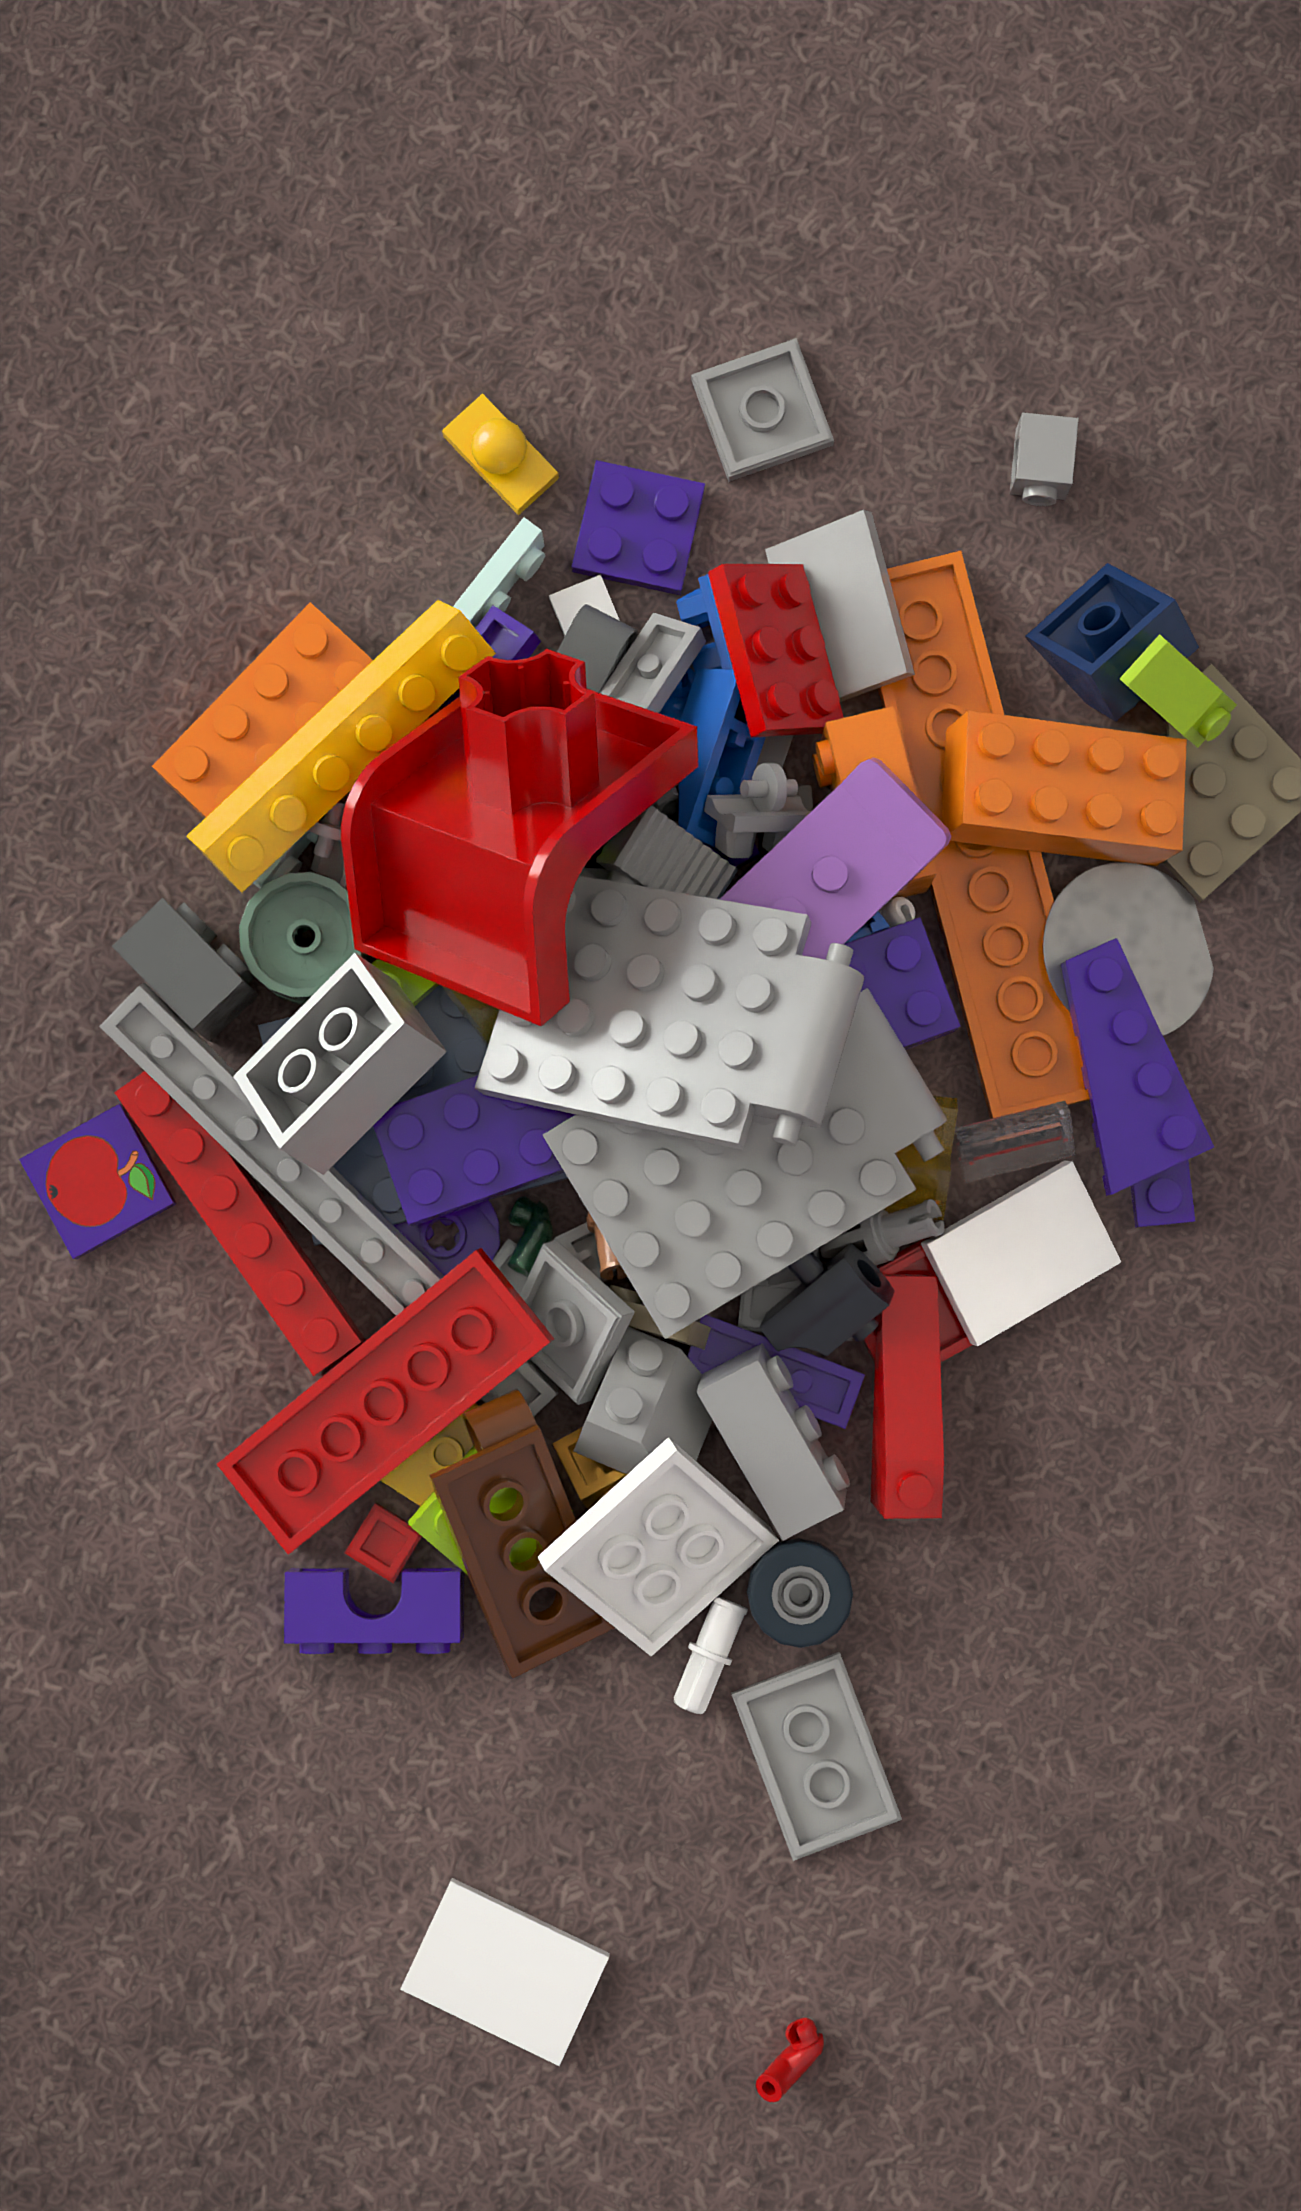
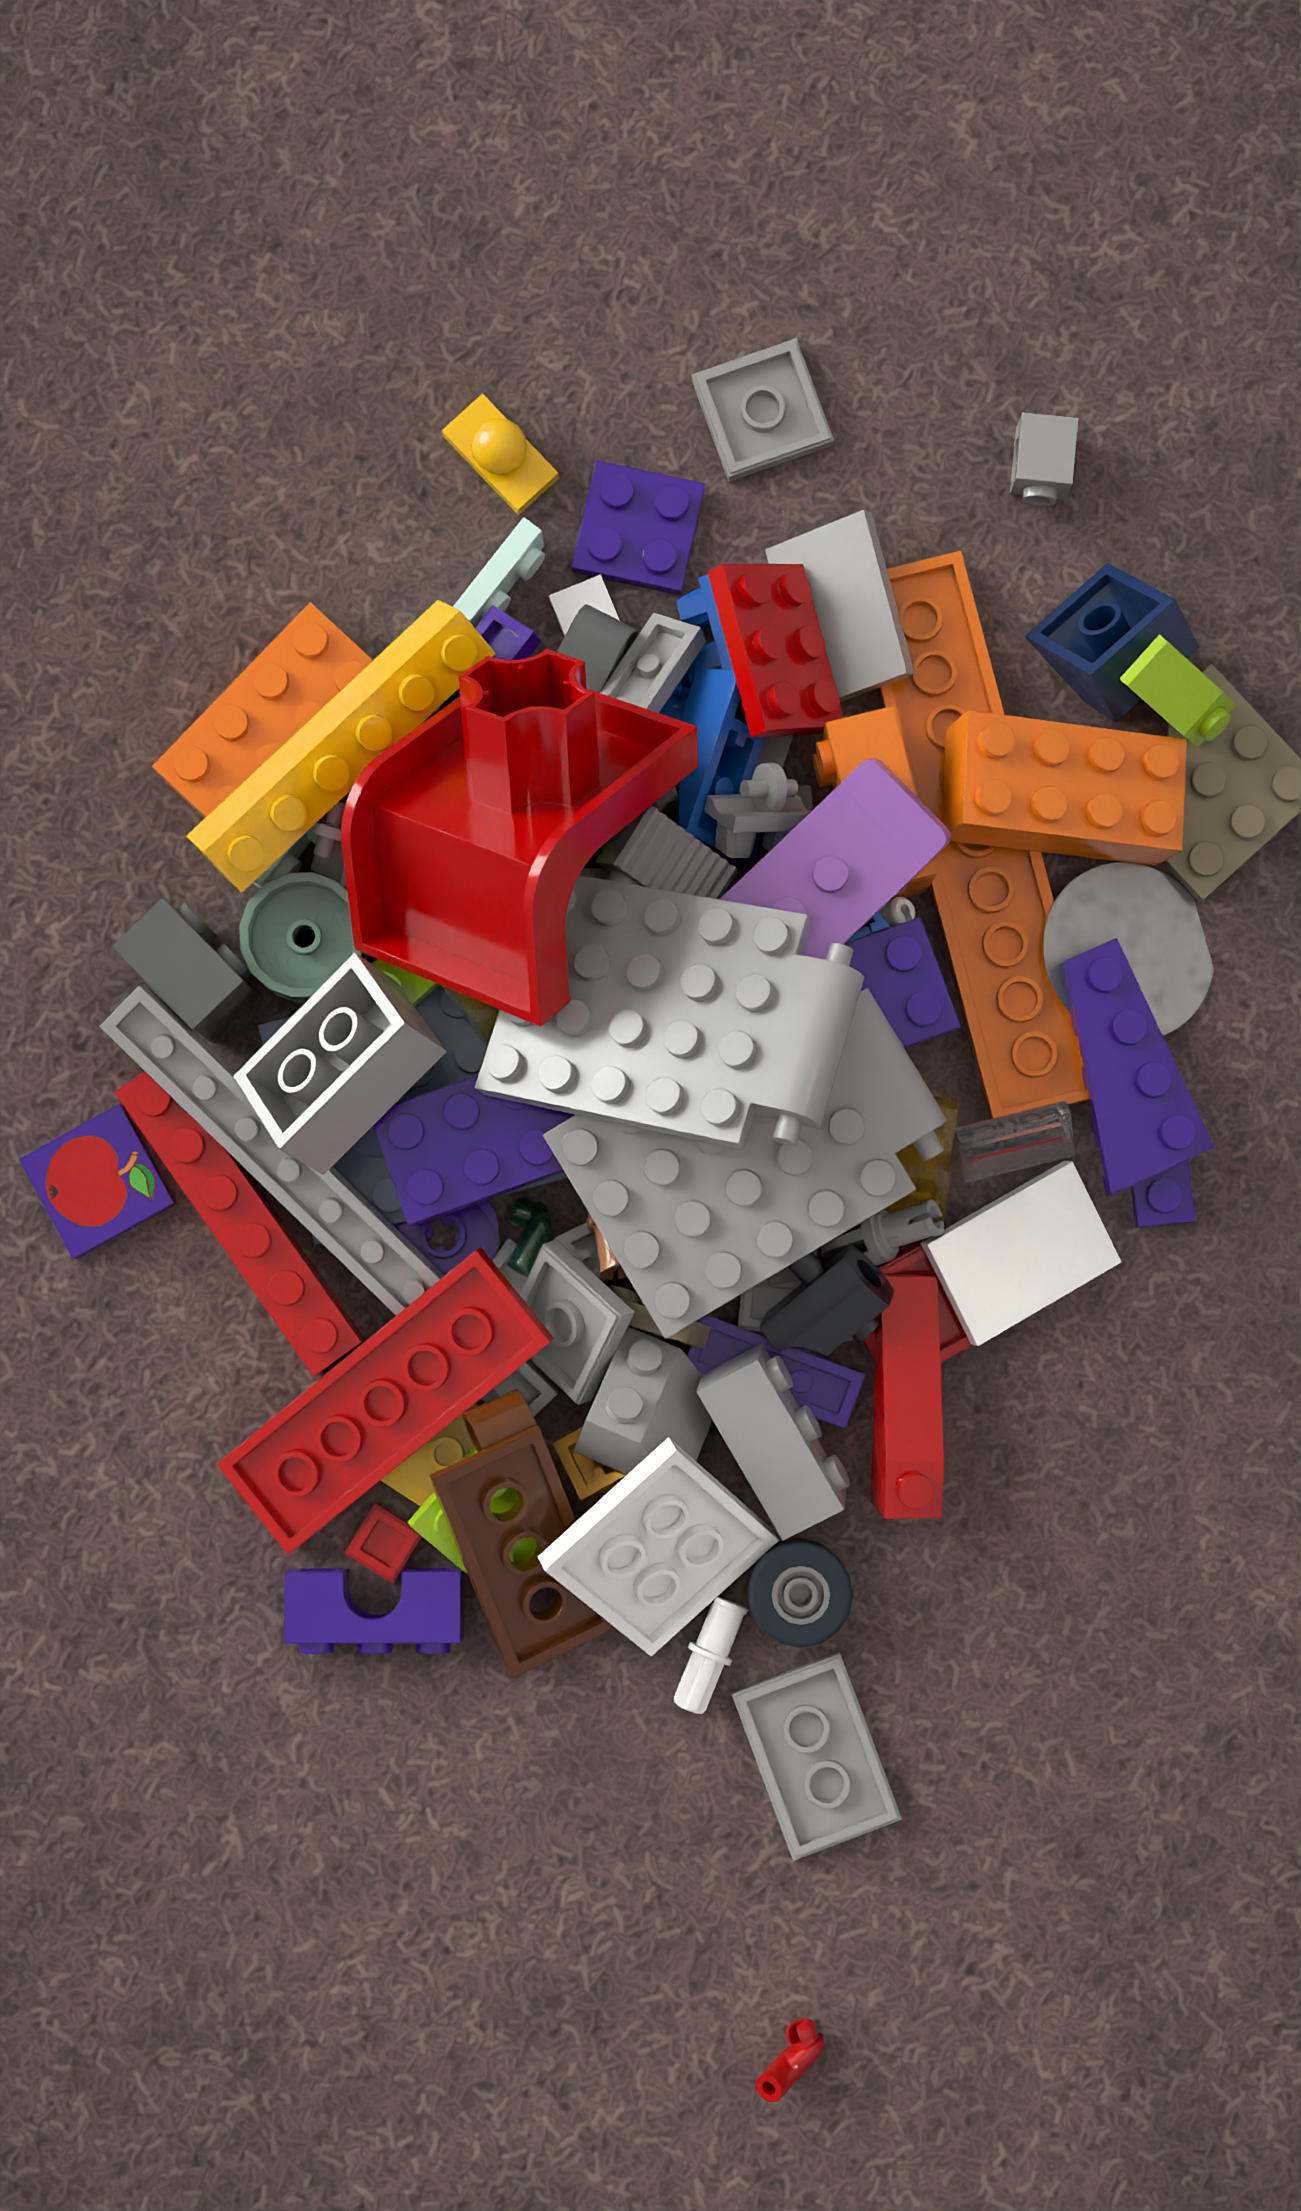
white tile [400,1878,610,2066] -> none

